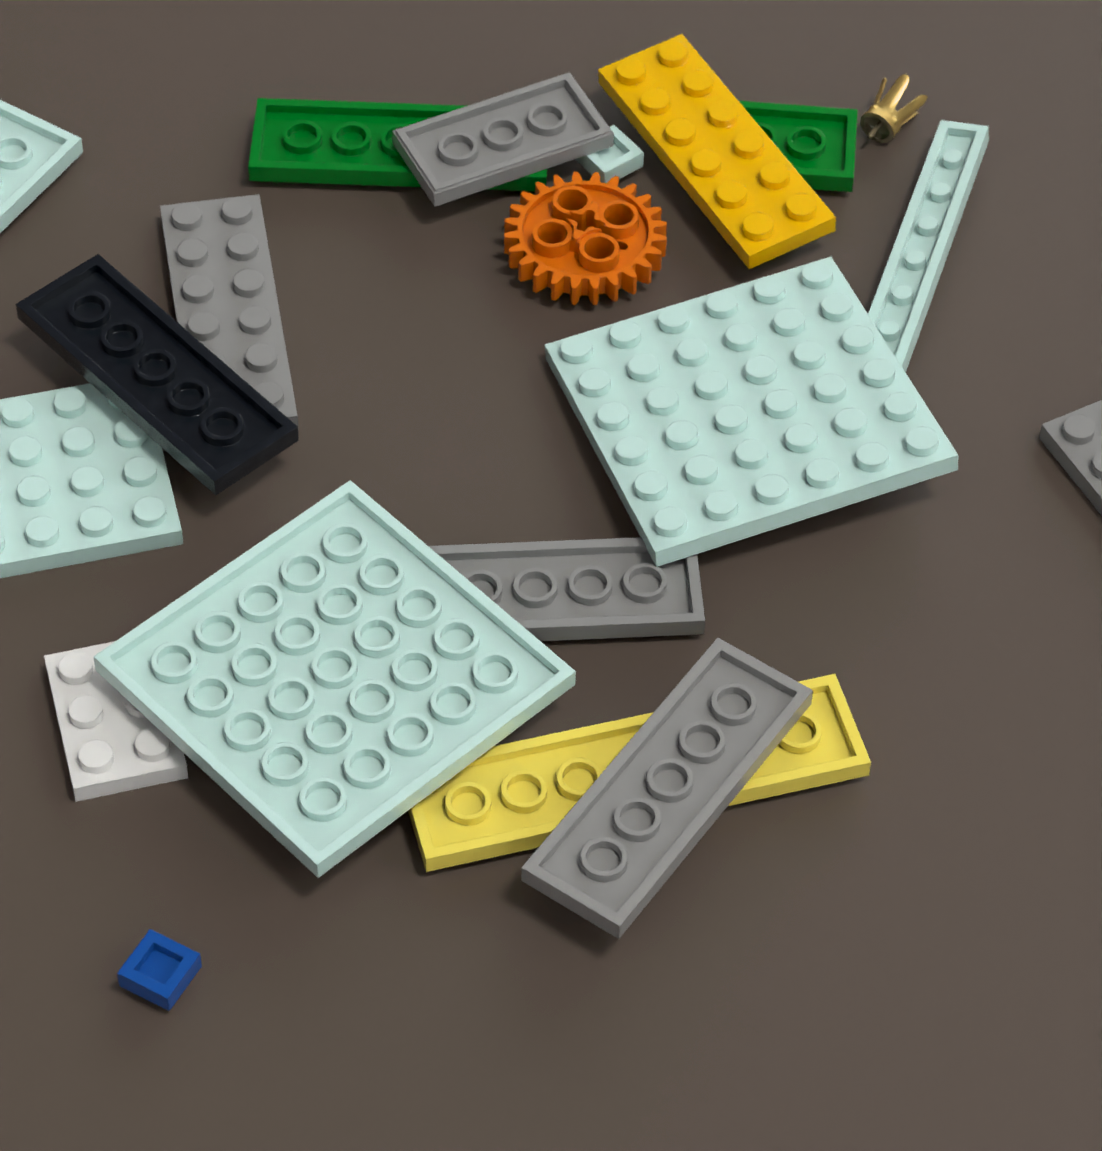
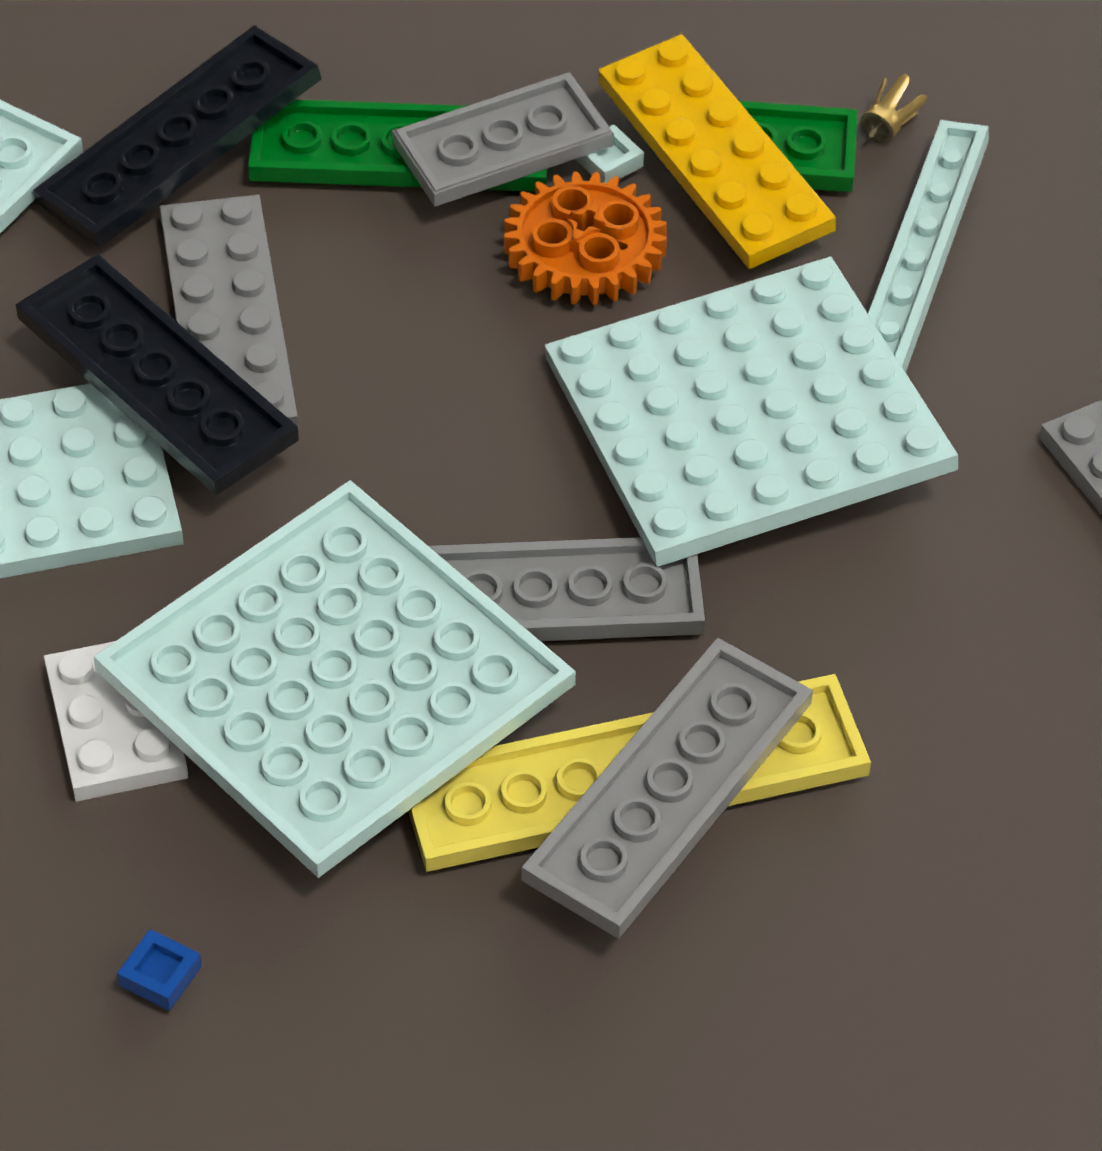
none -> black plate [33,25,322,248]

